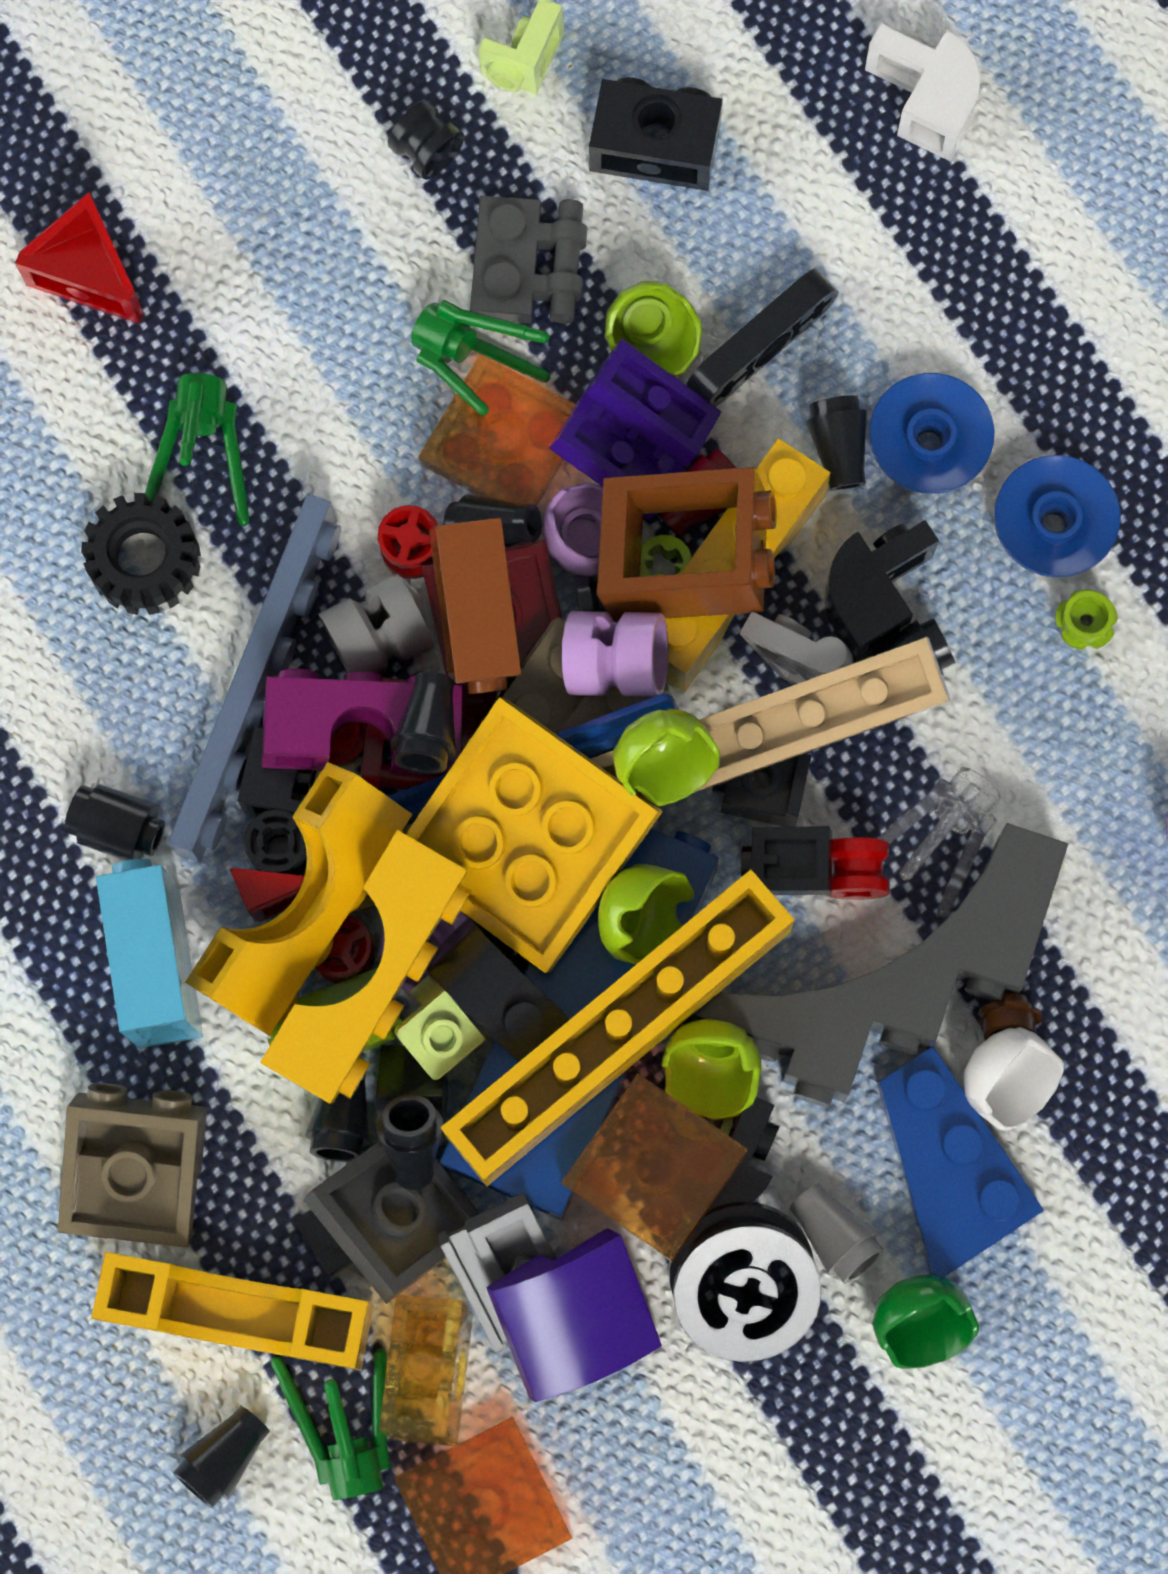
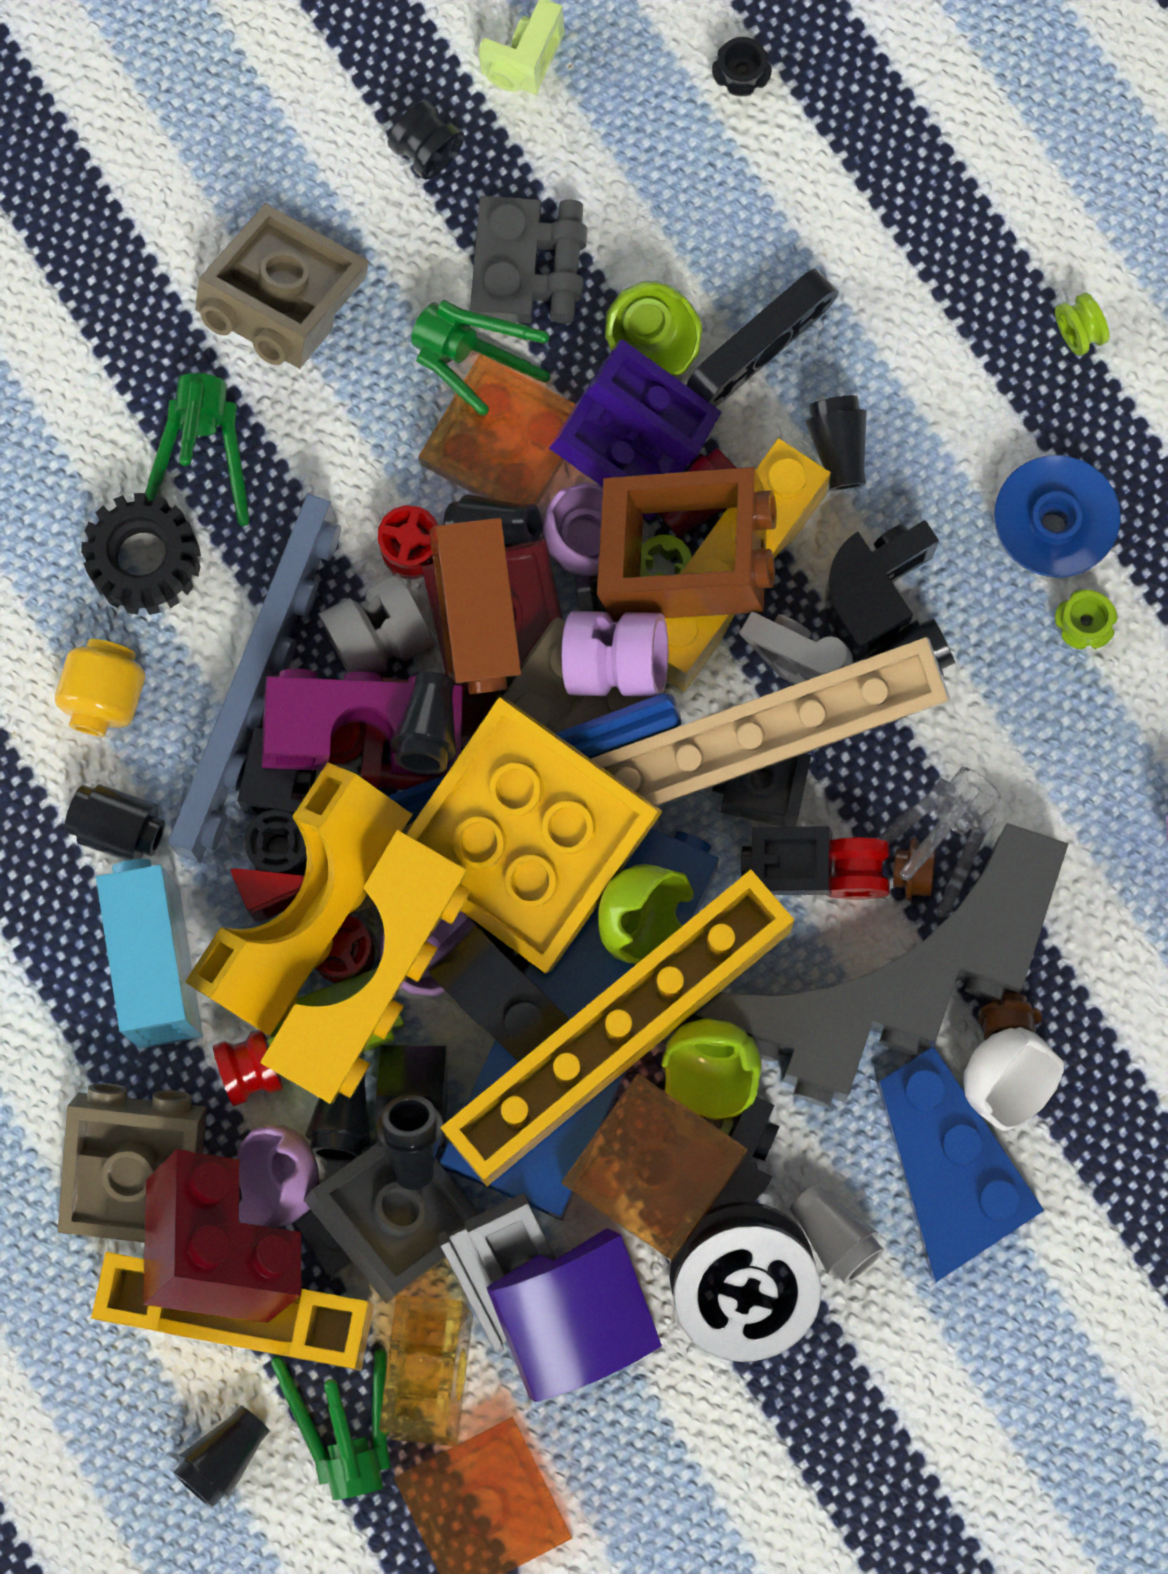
red slope [15,192,144,324] -> none
yellowish green bracket [394,976,486,1080] -> none
black brick [589,77,723,191] -> none
lime hair [612,708,720,806] -> none
white brick [865,23,980,162] -> none
blue dish [869,373,995,494] -> none
green hair [872,1274,979,1369] -> none
none -> yellow head [55,639,145,737]
none -> dark red brick [143,1149,301,1323]
none -> dark tan plate [195,203,369,369]
none -> red wheel [213,1030,283,1106]
none -> lavender hair [237,1125,319,1228]
none -> black plate [712,37,772,97]
none -> reddish brown plate [893,837,936,901]
none -> lime bush [1055,292,1110,356]

